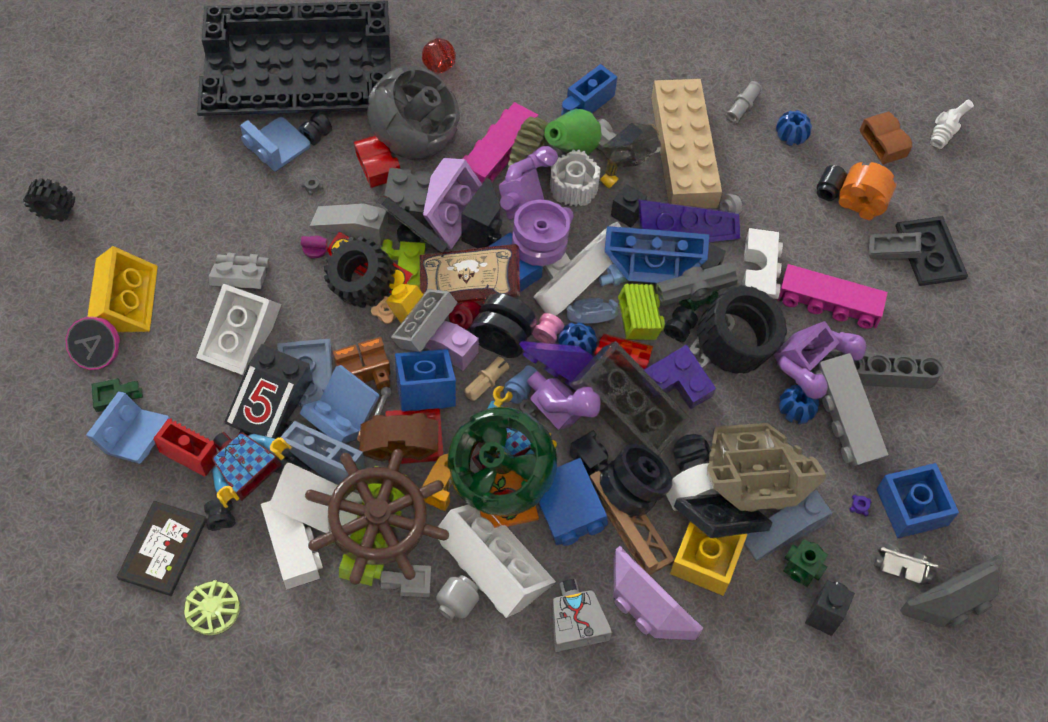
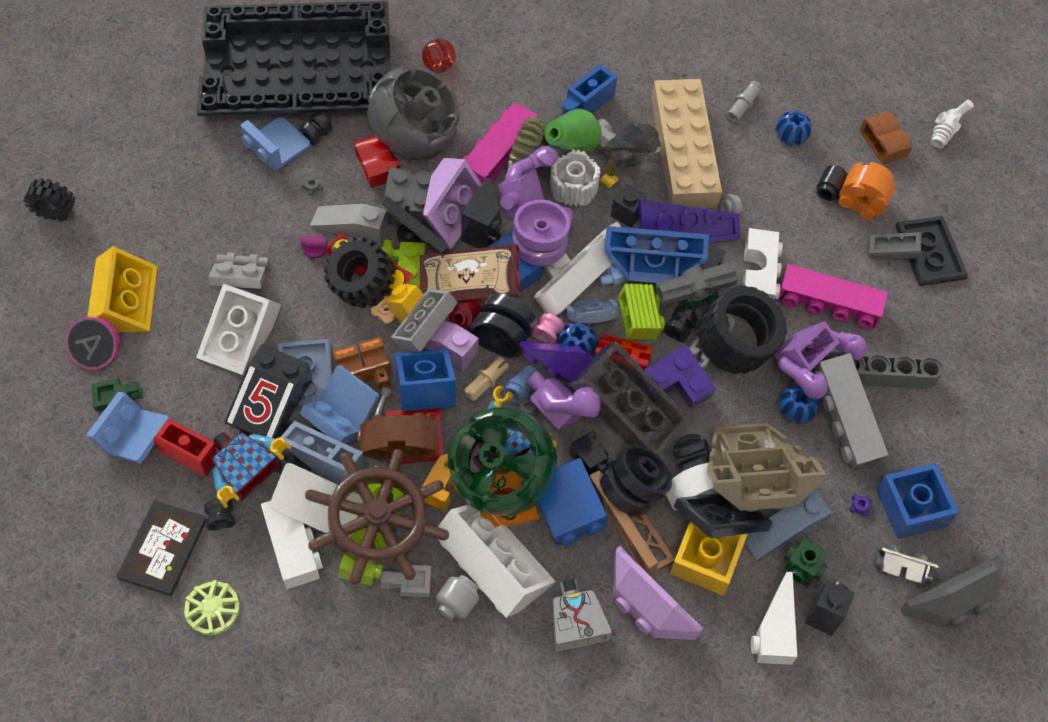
none -> white slope [751,572,797,665]

